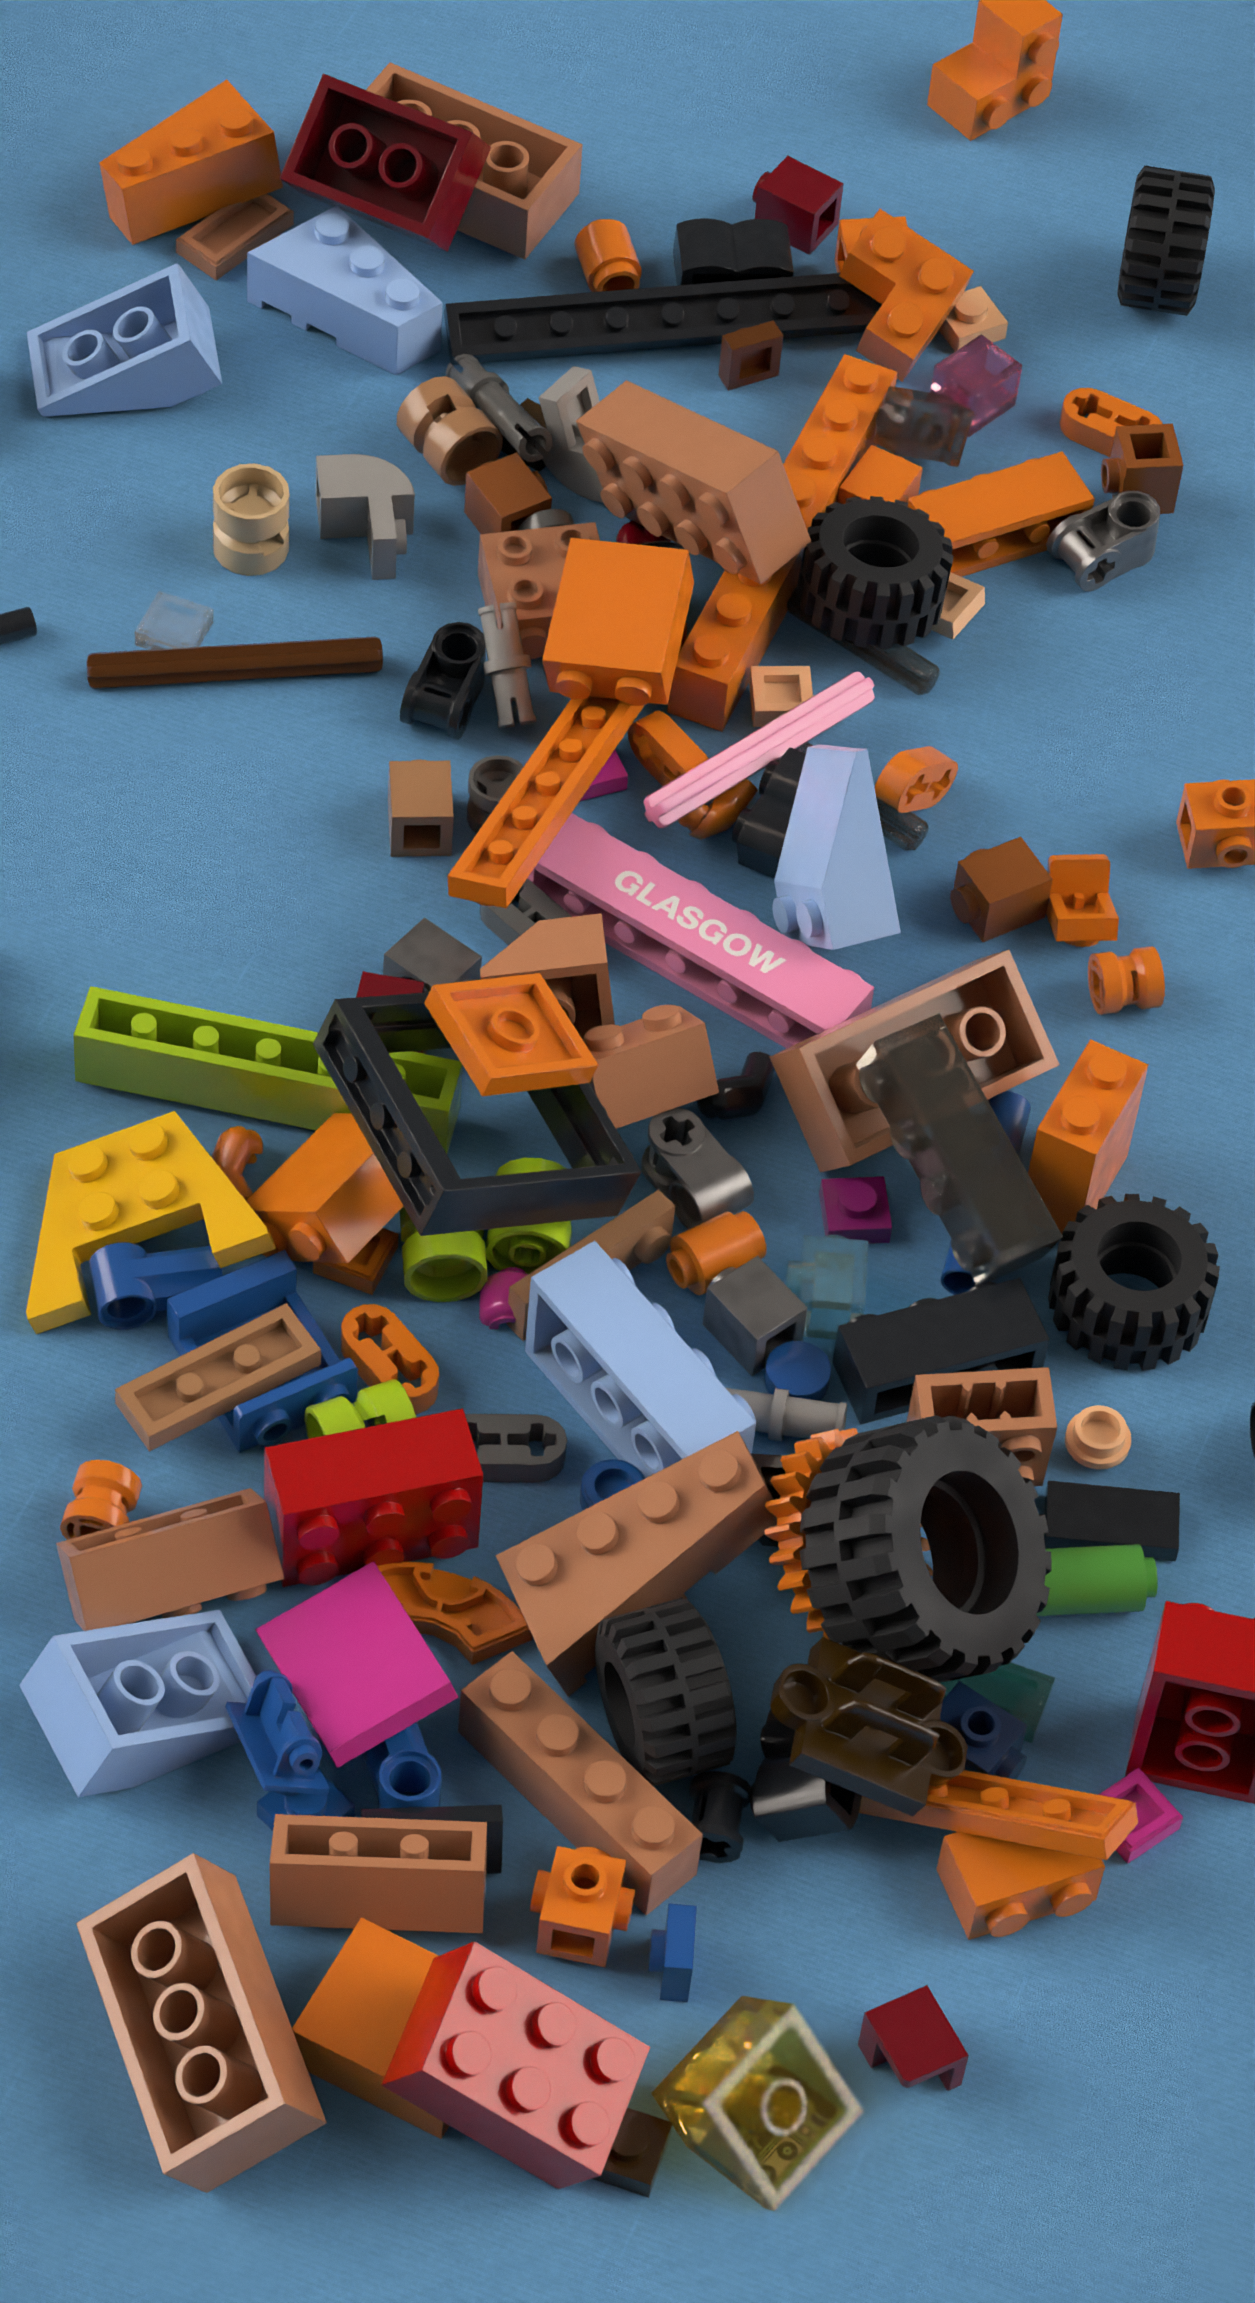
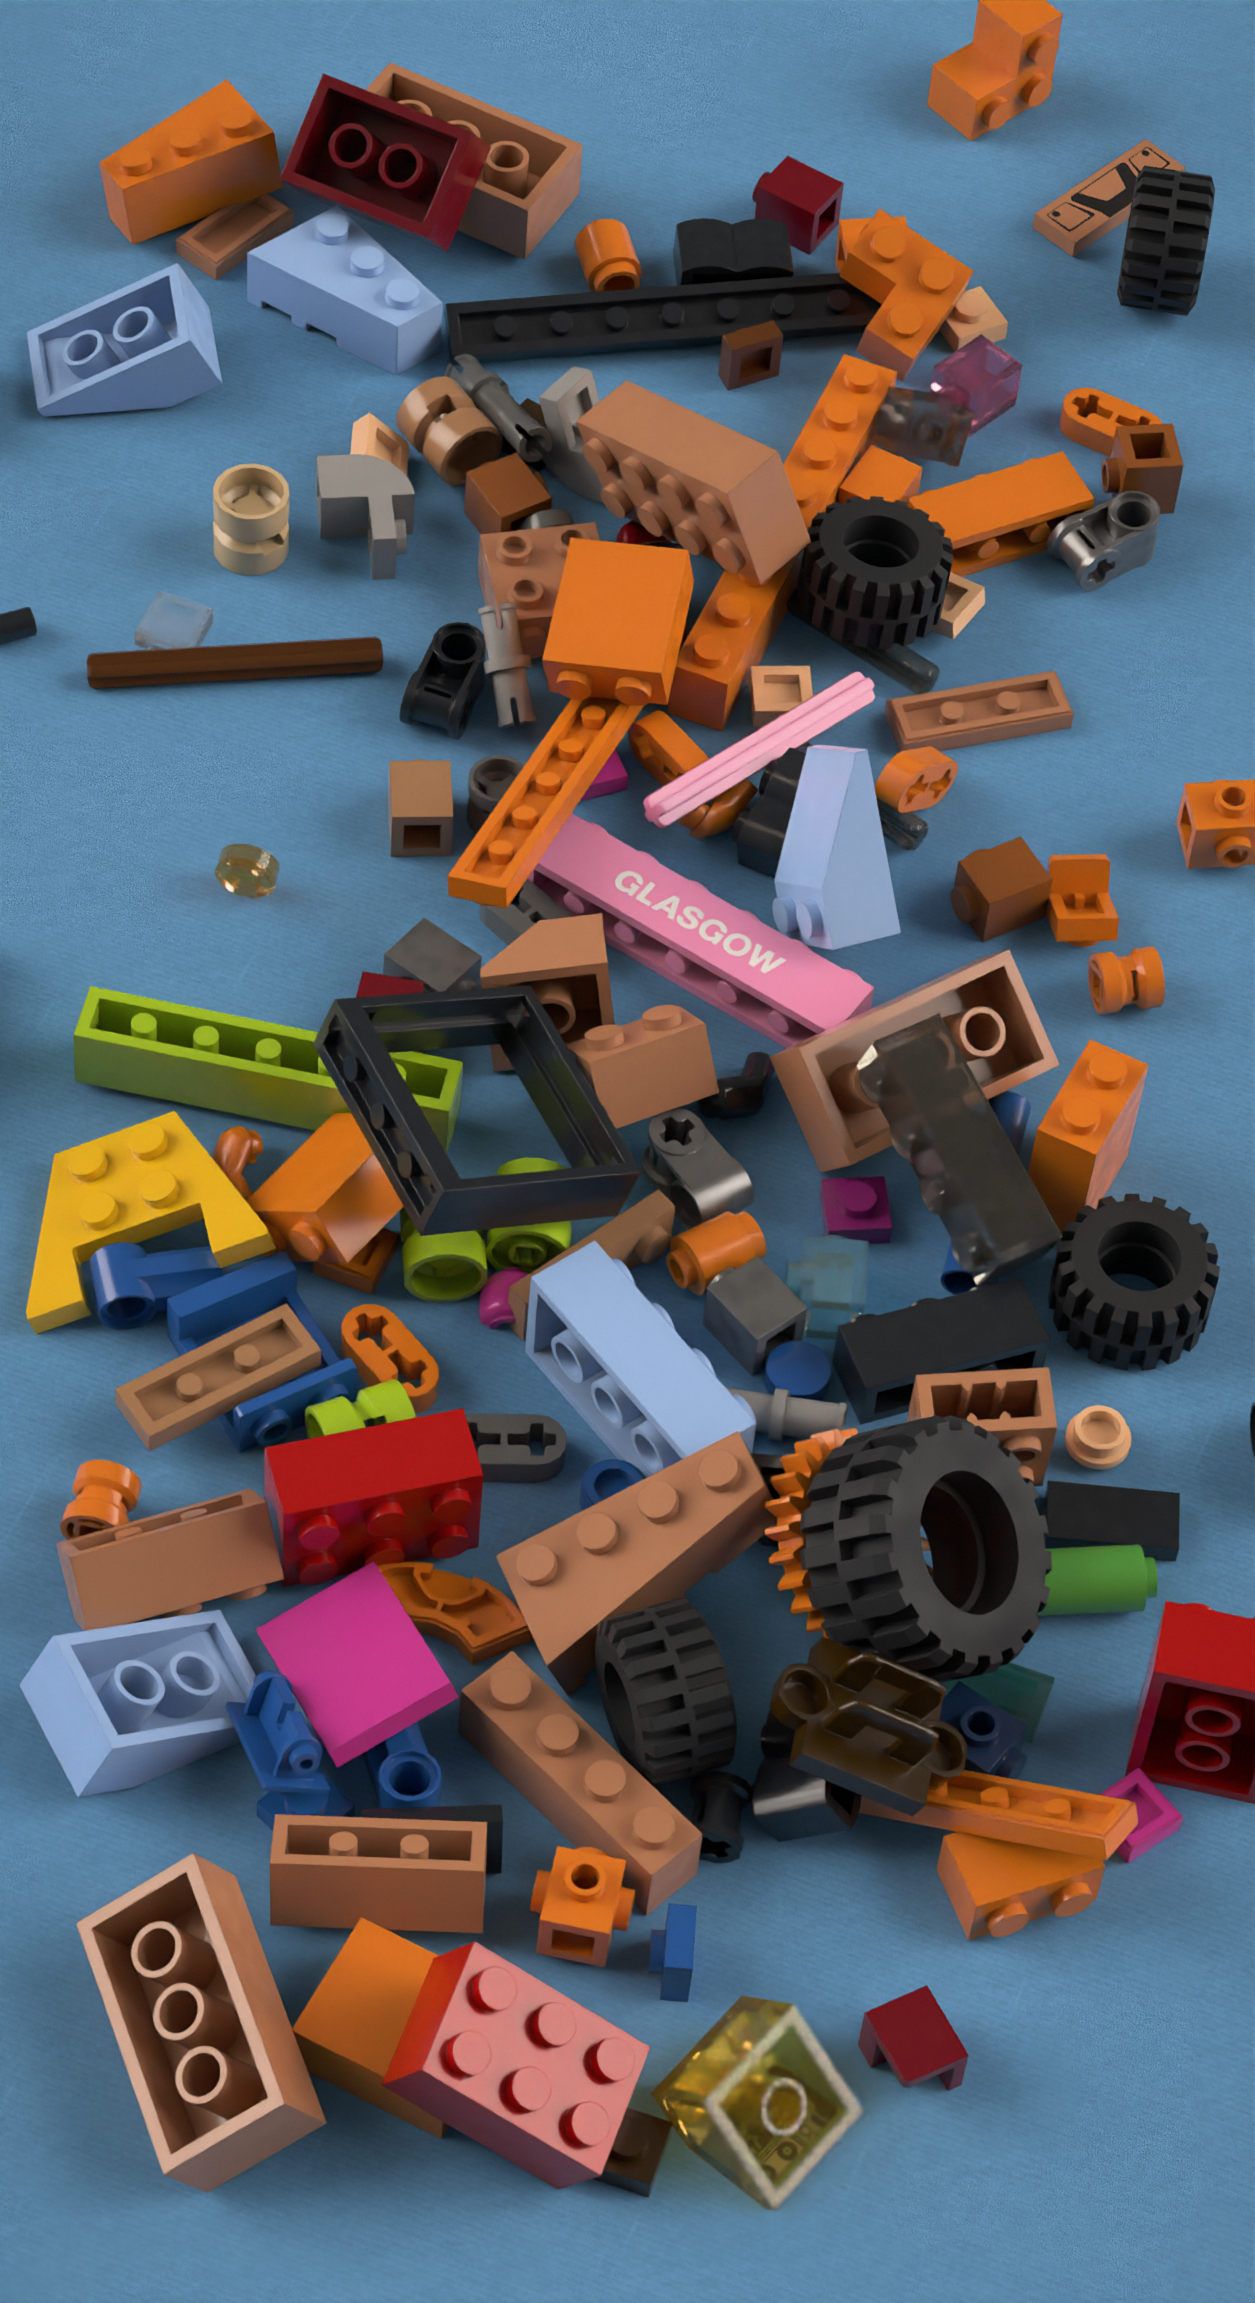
orange plate [424,973,599,1097] -> none
none -> clear orange tile [215,844,280,897]
none -> light nougat plate [350,412,410,476]
none -> nougat tile [884,671,1074,752]
none -> nougat tile [1032,139,1186,257]

